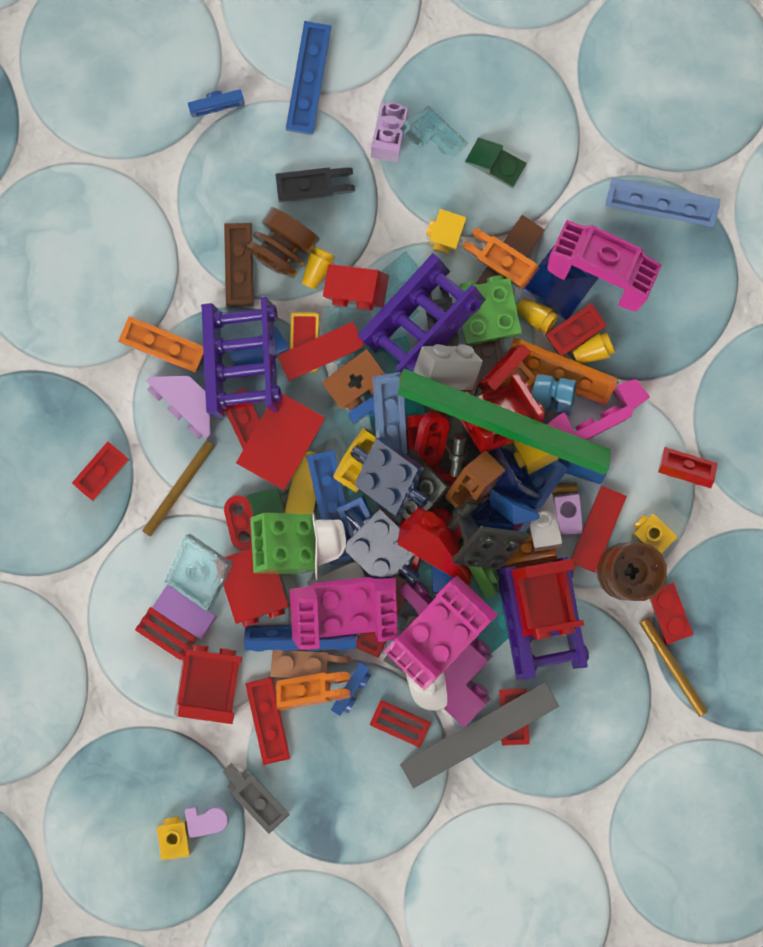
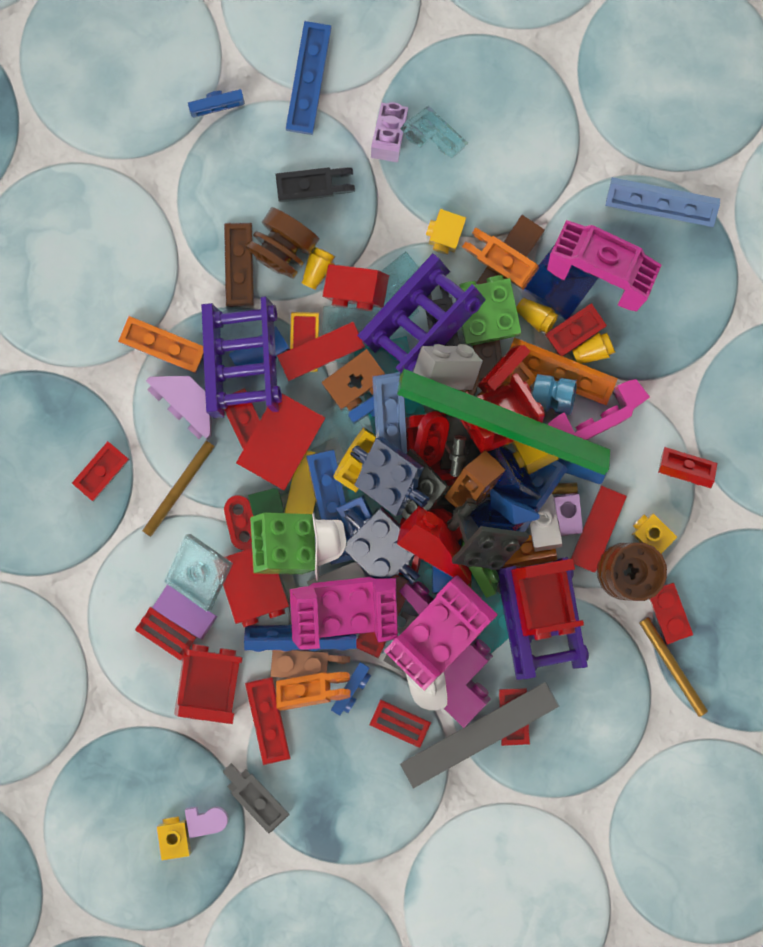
dark green slope [465,137,527,188] -> none

